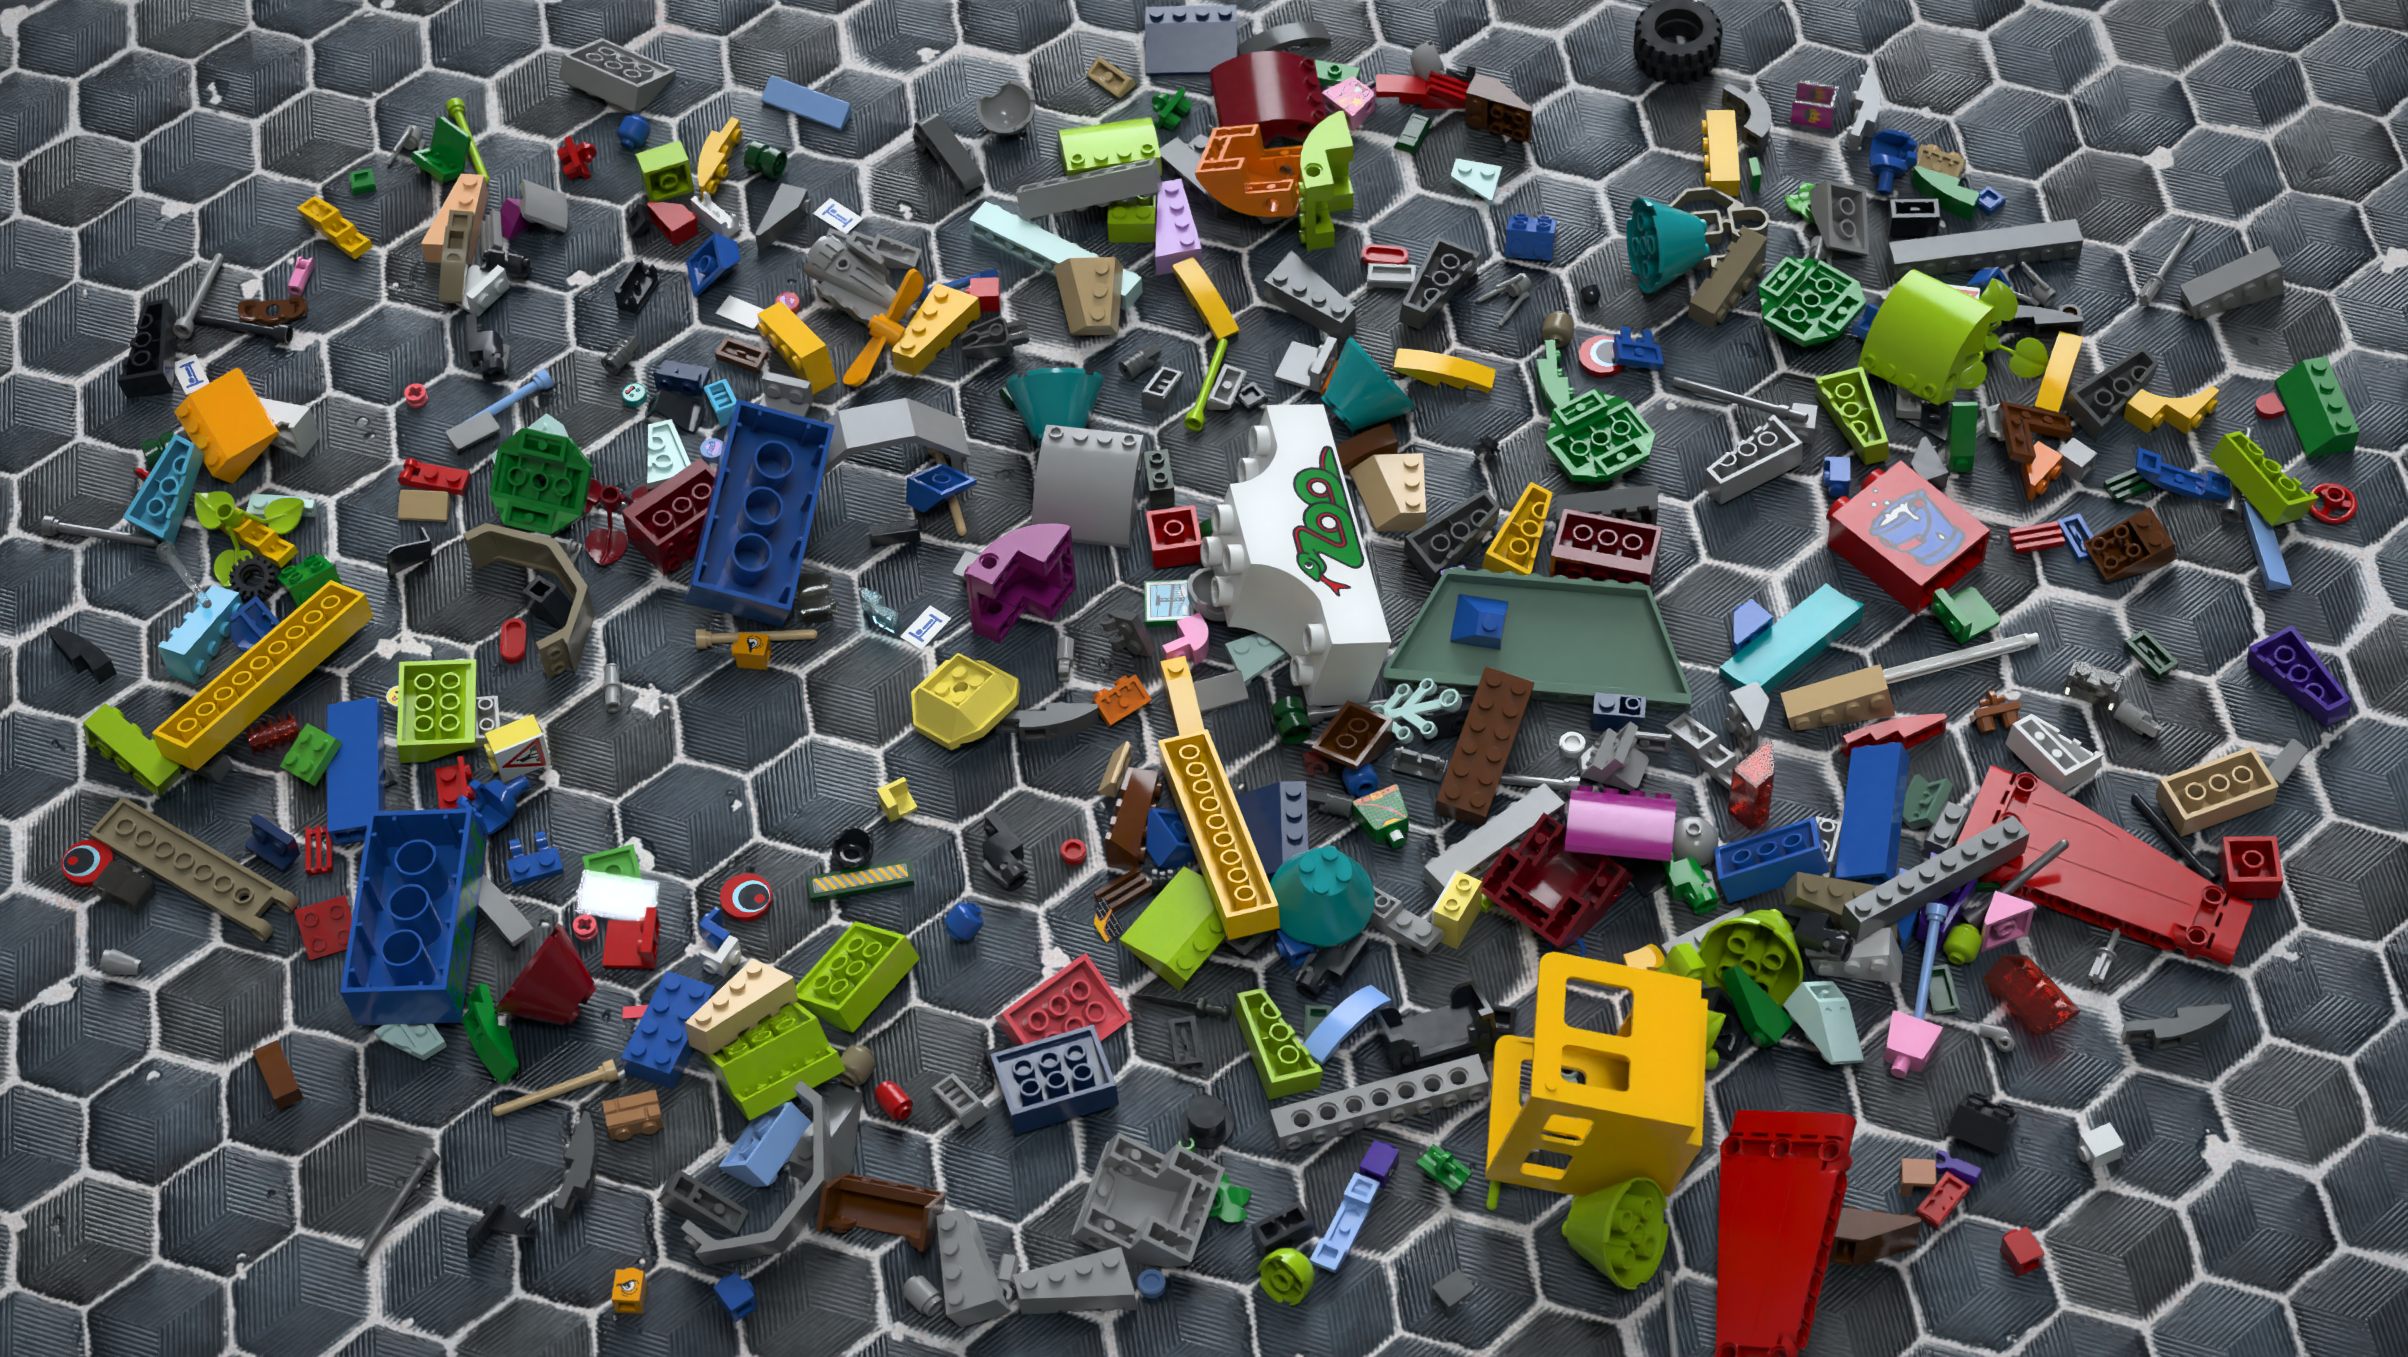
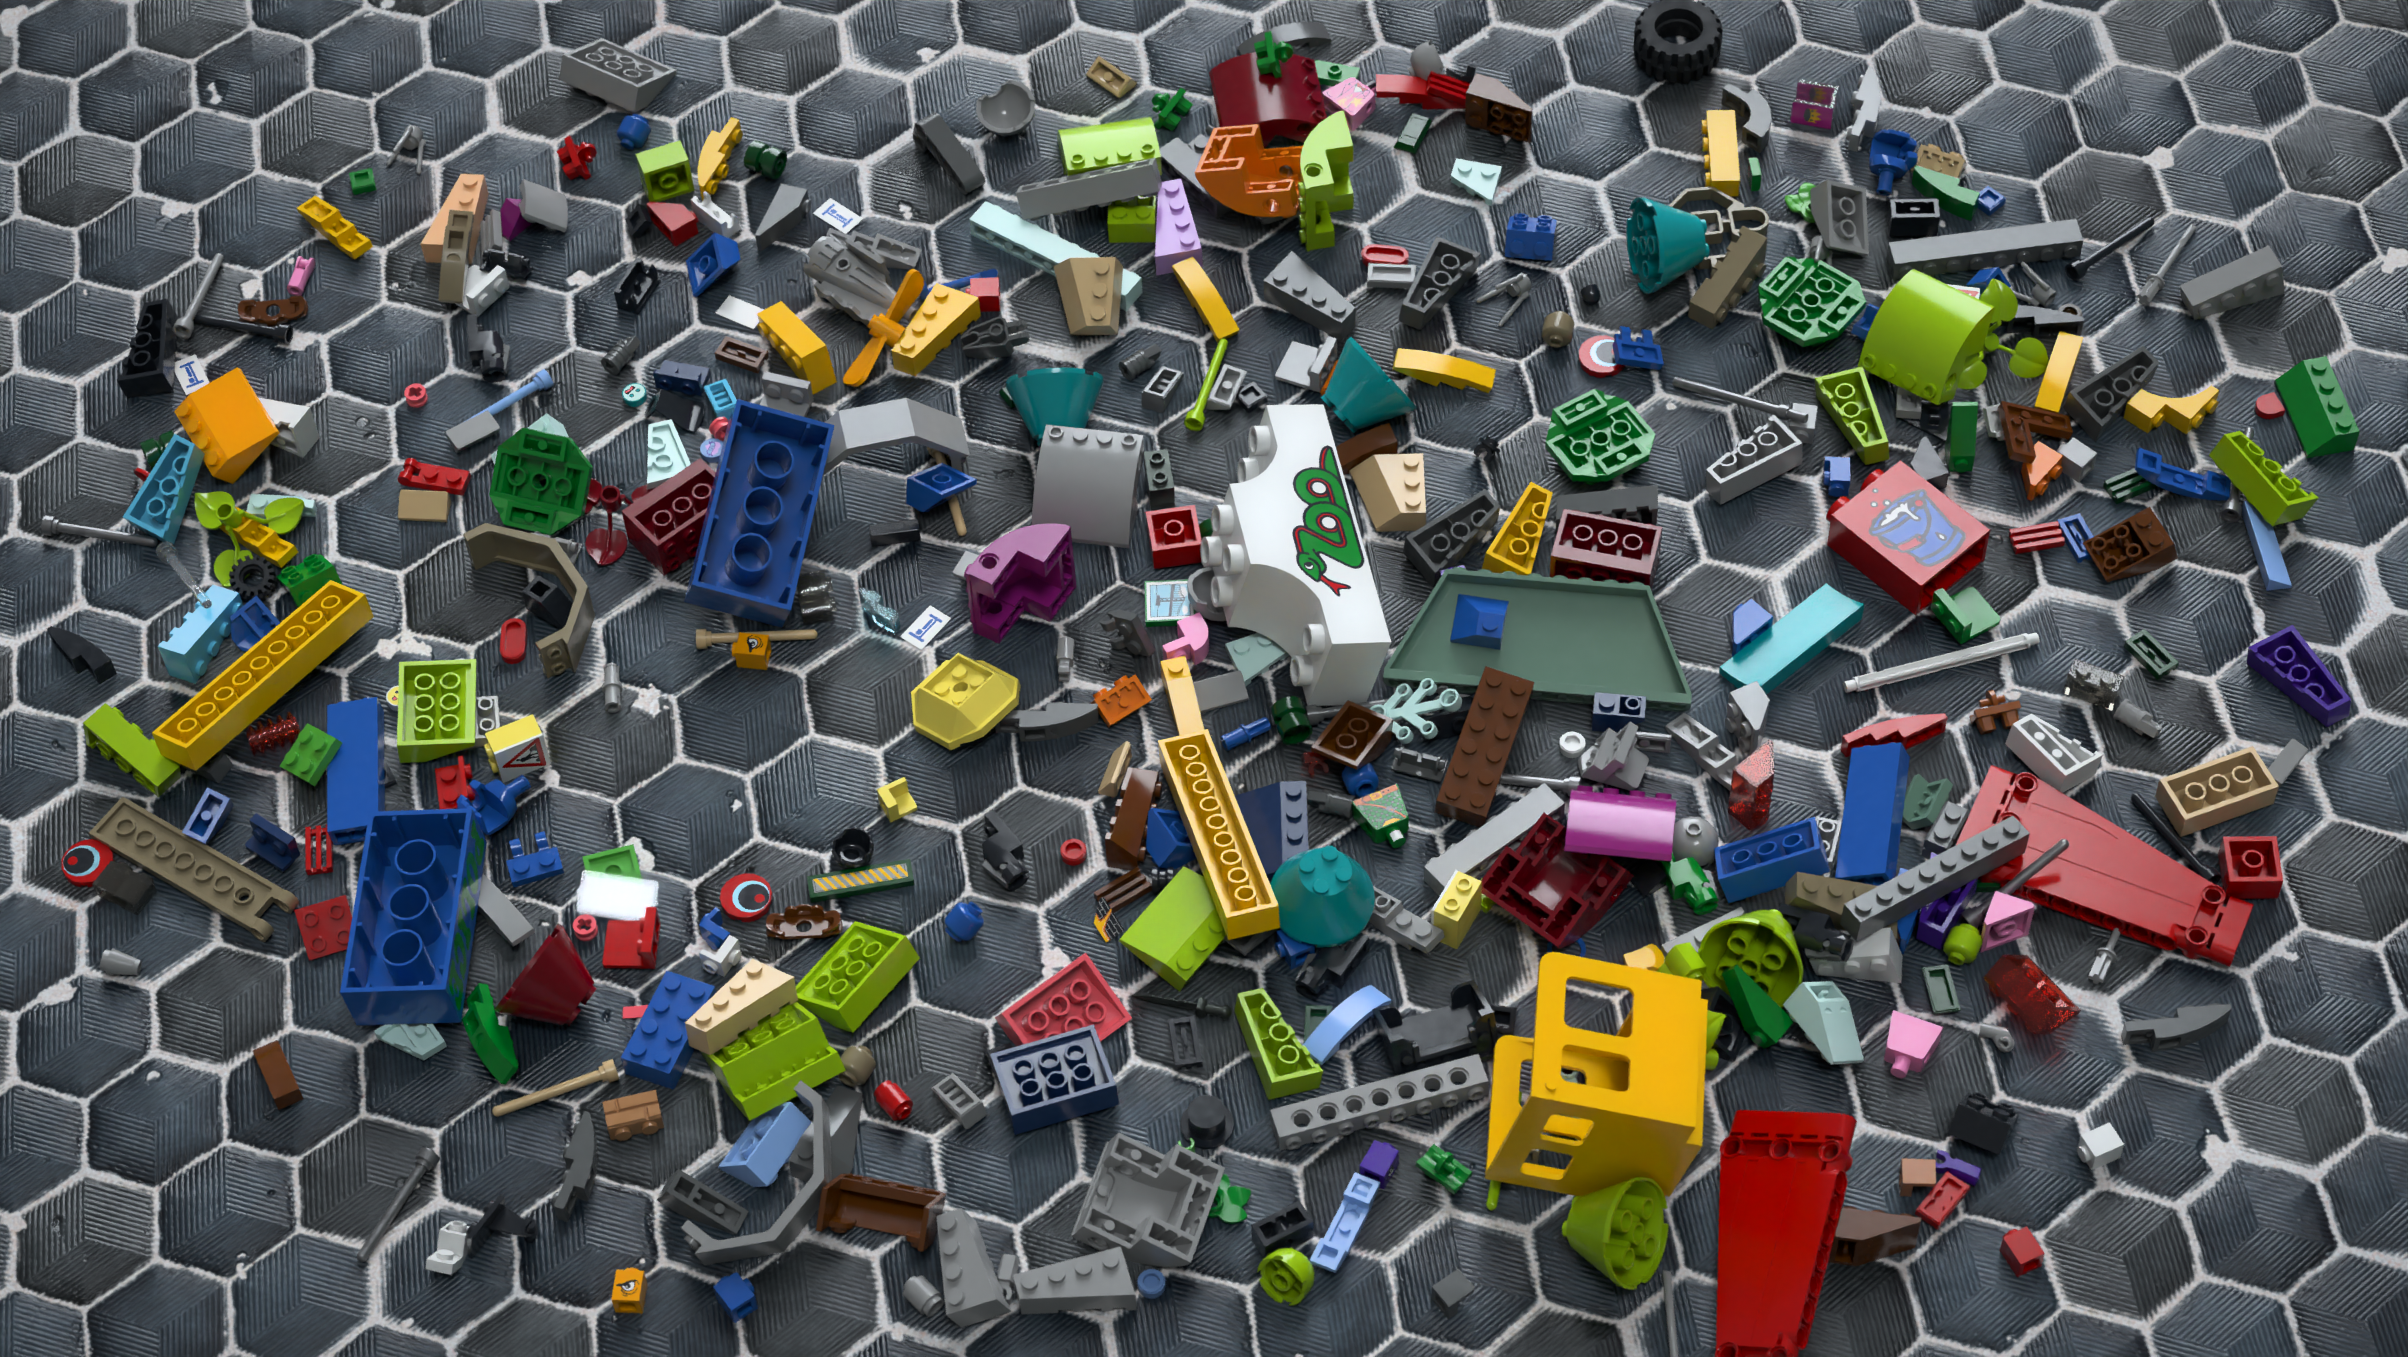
black piece [387,526,432,579] -> none
green bracket [411,117,471,182] -> none
lime piece [445,98,490,184] -> none
light blue slope [761,76,852,131] -> none
tile [775,292,800,314] -> none
slope [1145,5,1237,76] -> none
slope [1536,340,1574,416] -> none
tan wedge [1781,664,1896,731] -> none
light blue piece [1913,903,1948,1020] -> none
red piece [2308,483,2358,524] -> none
none -> blue slope [182,787,234,845]
none -> white slope [426,1221,469,1275]
none -> coral bush [709,417,728,441]
none -> reddish brown piece [766,904,843,939]
none -> blue axle [1220,717,1271,751]
none -> green hips [1254,31,1293,78]
none -> black piece [2065,217,2155,281]

